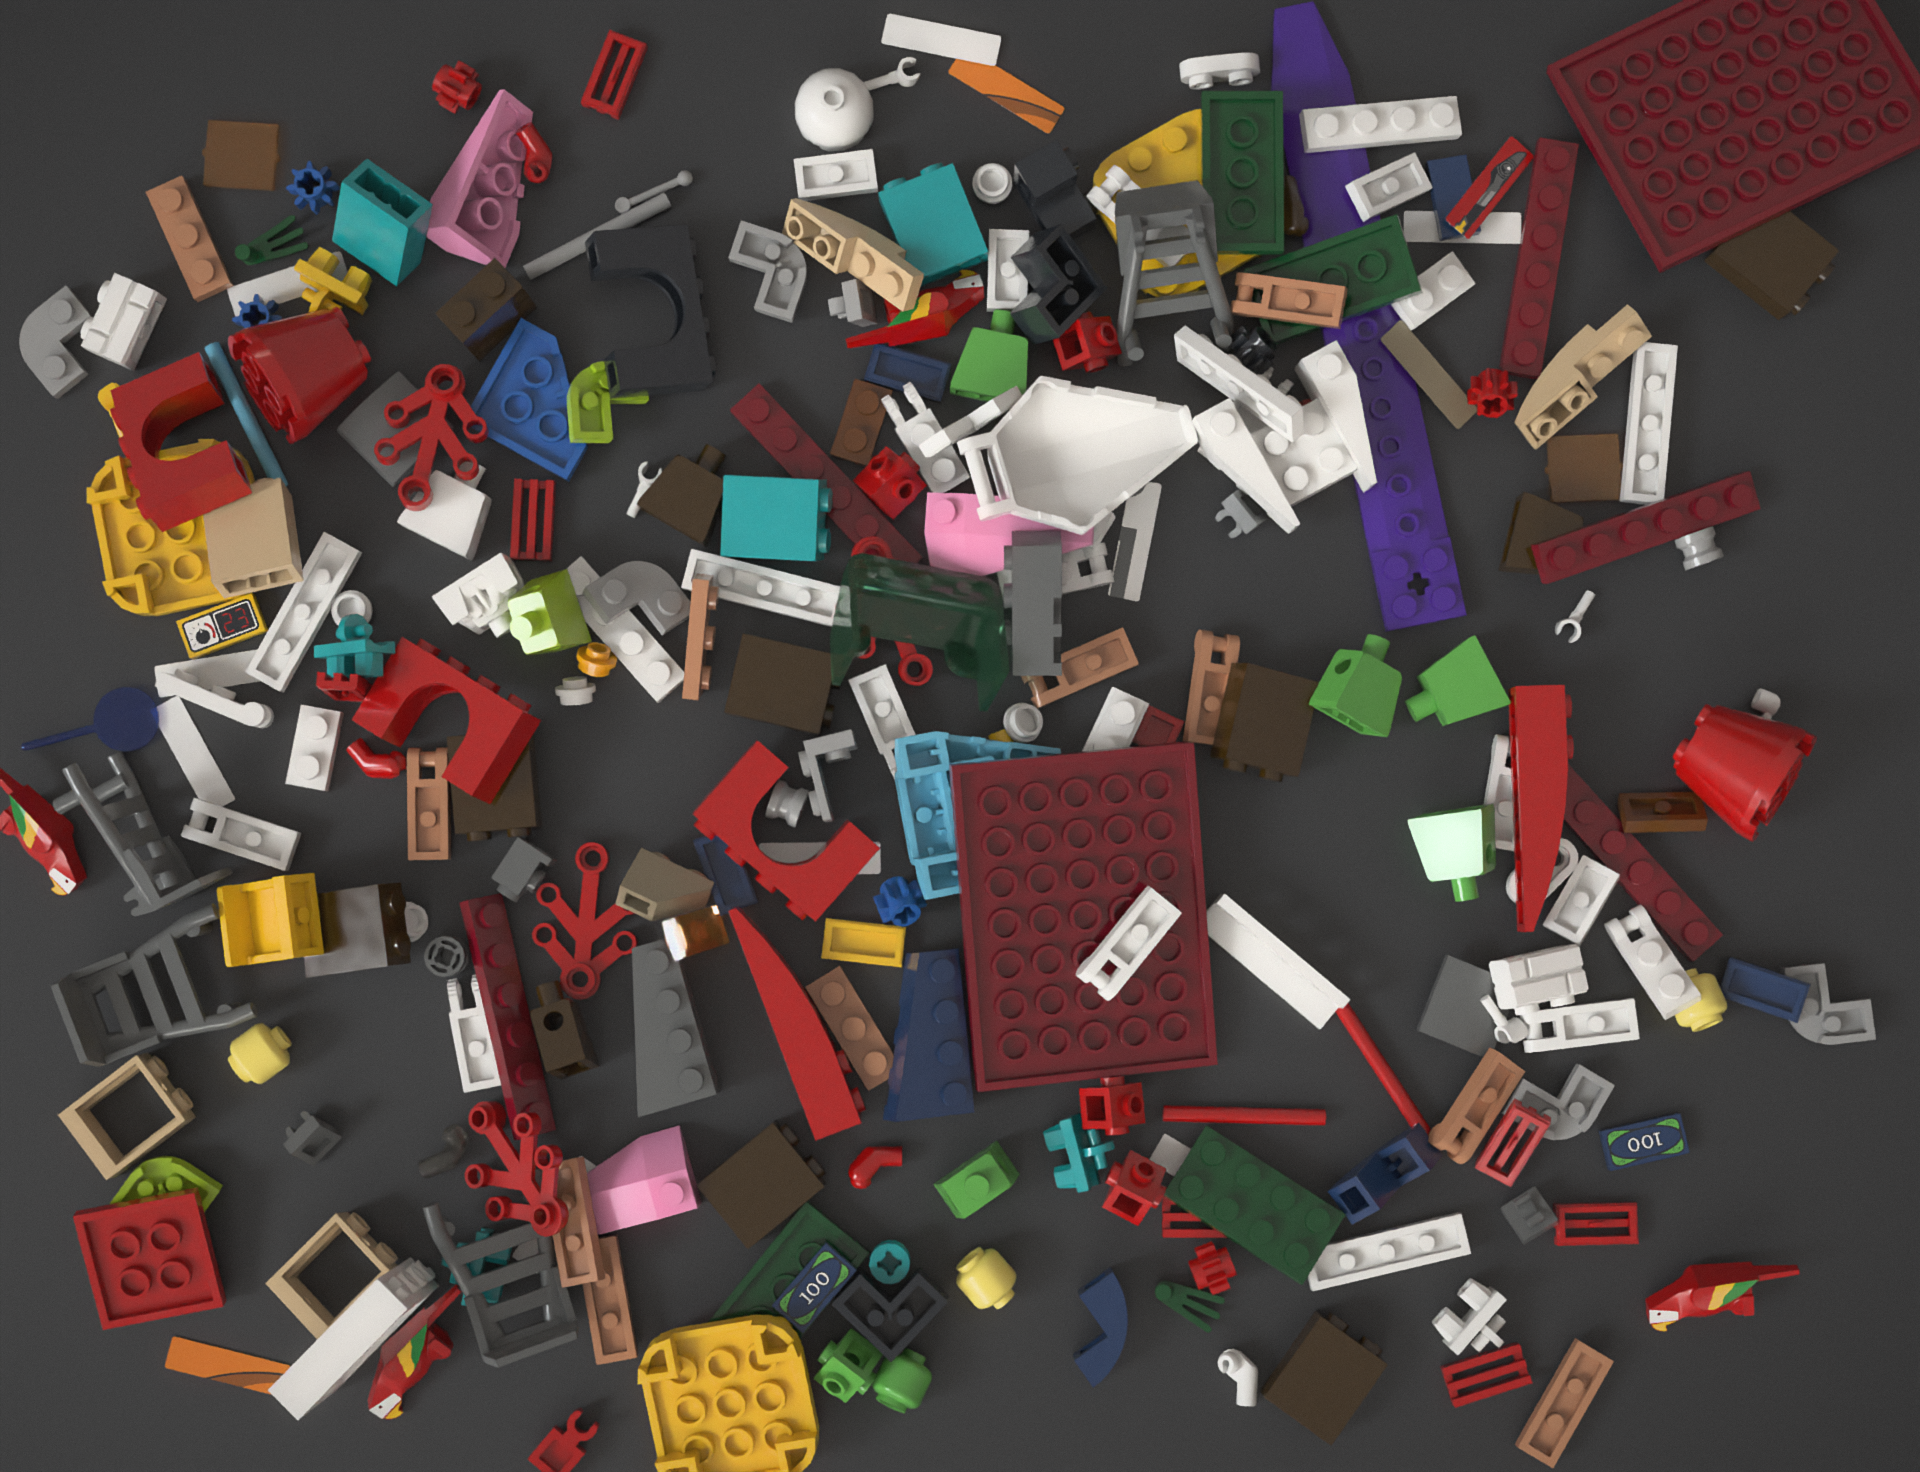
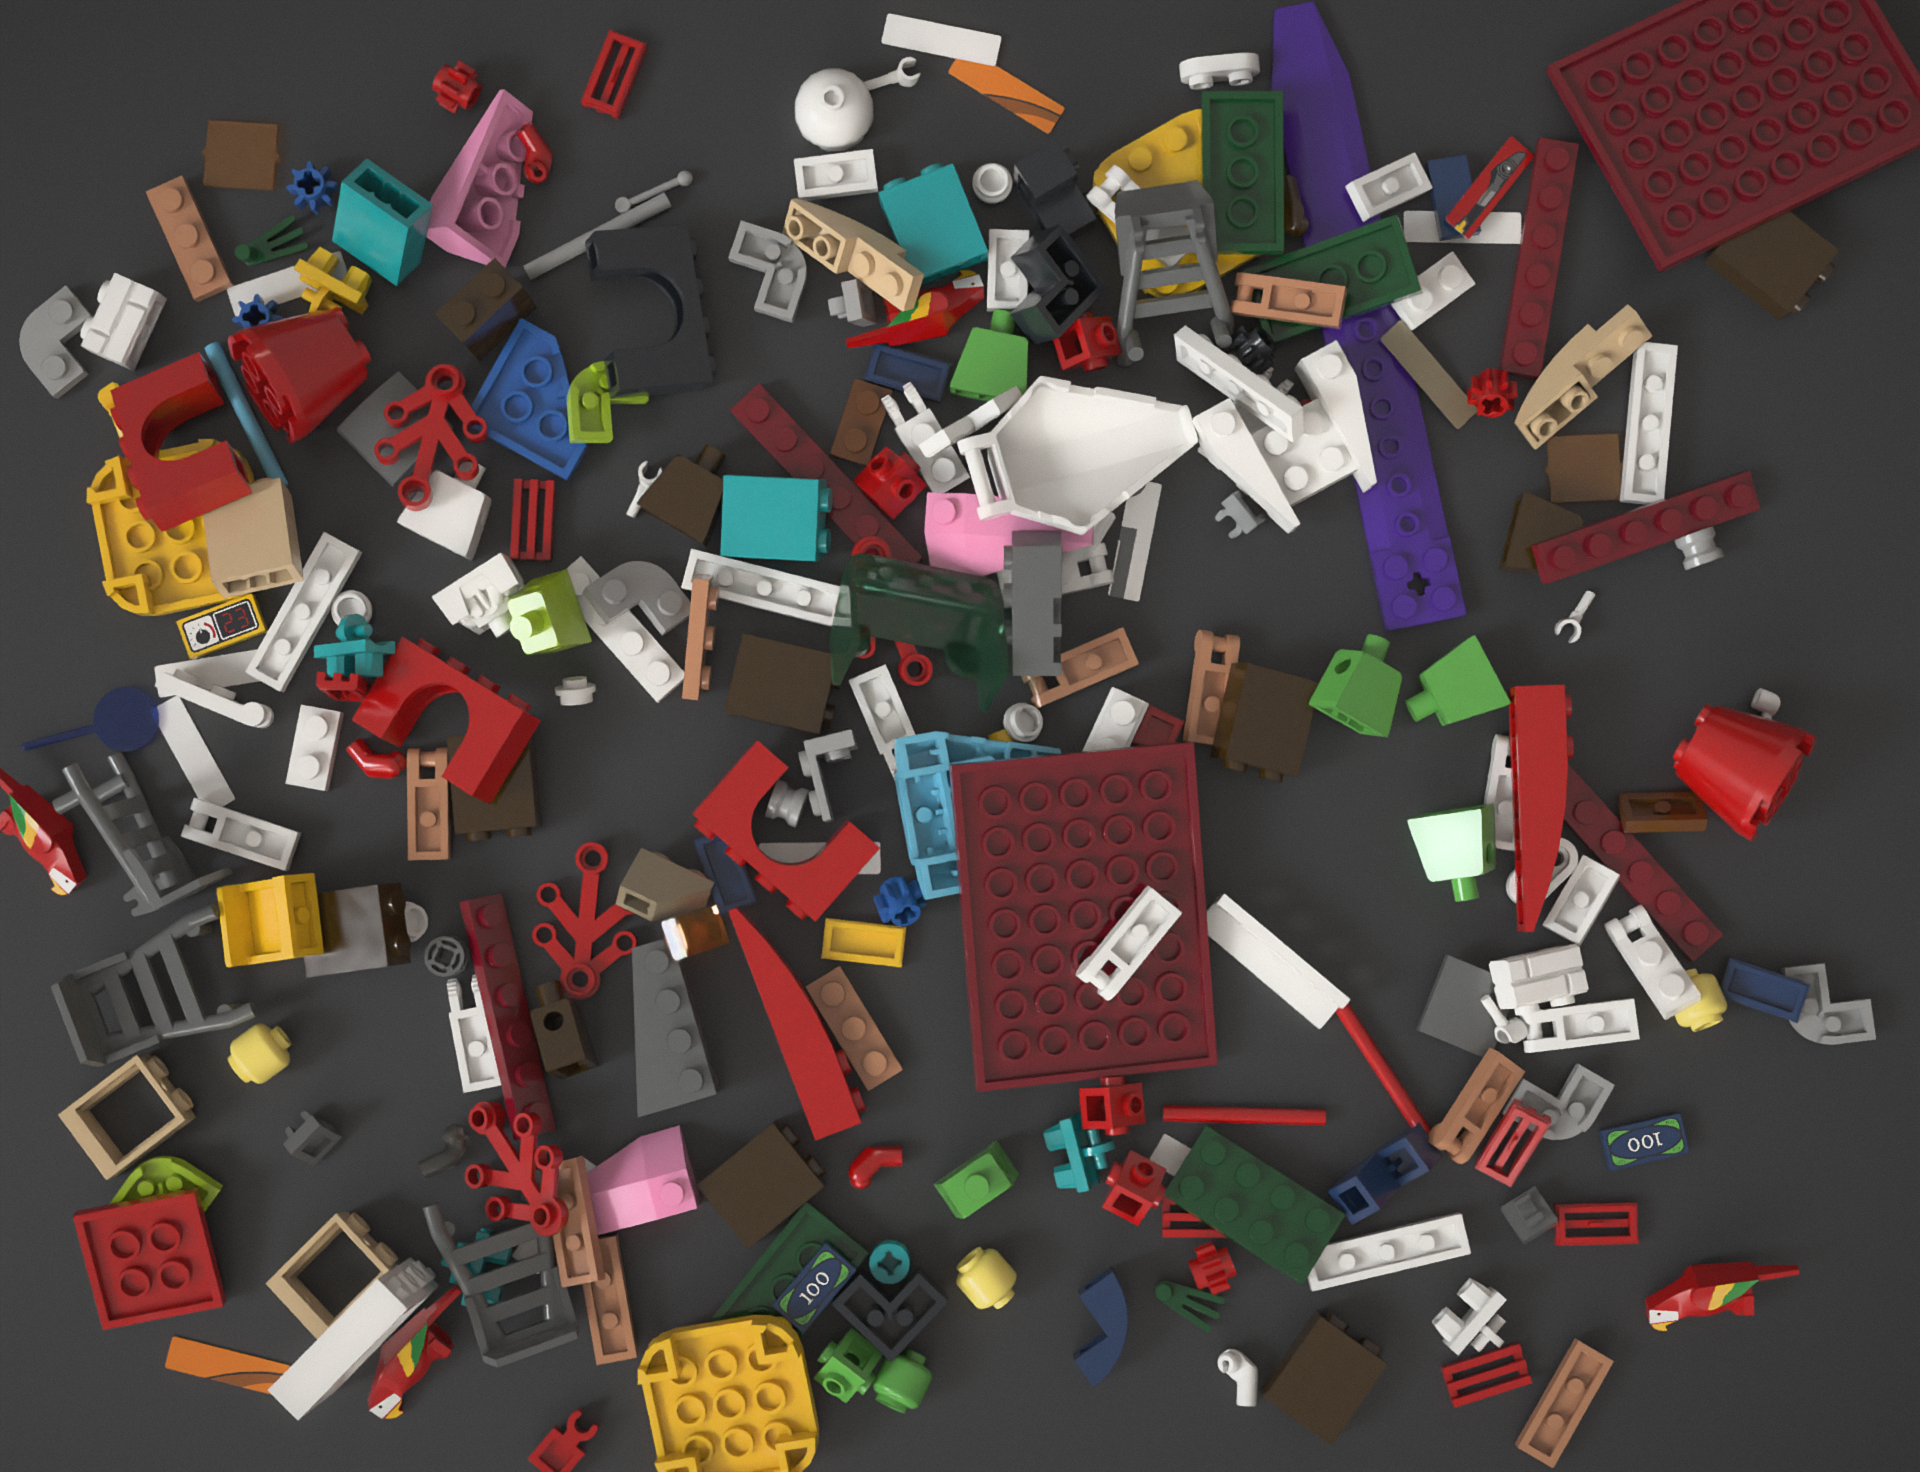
dark grey brick [491,837,557,902] -> none
light orange plate [576,642,617,677] -> none
dark blue wedge [883,949,974,1122] -> none
white plate [1299,96,1462,153] -> none

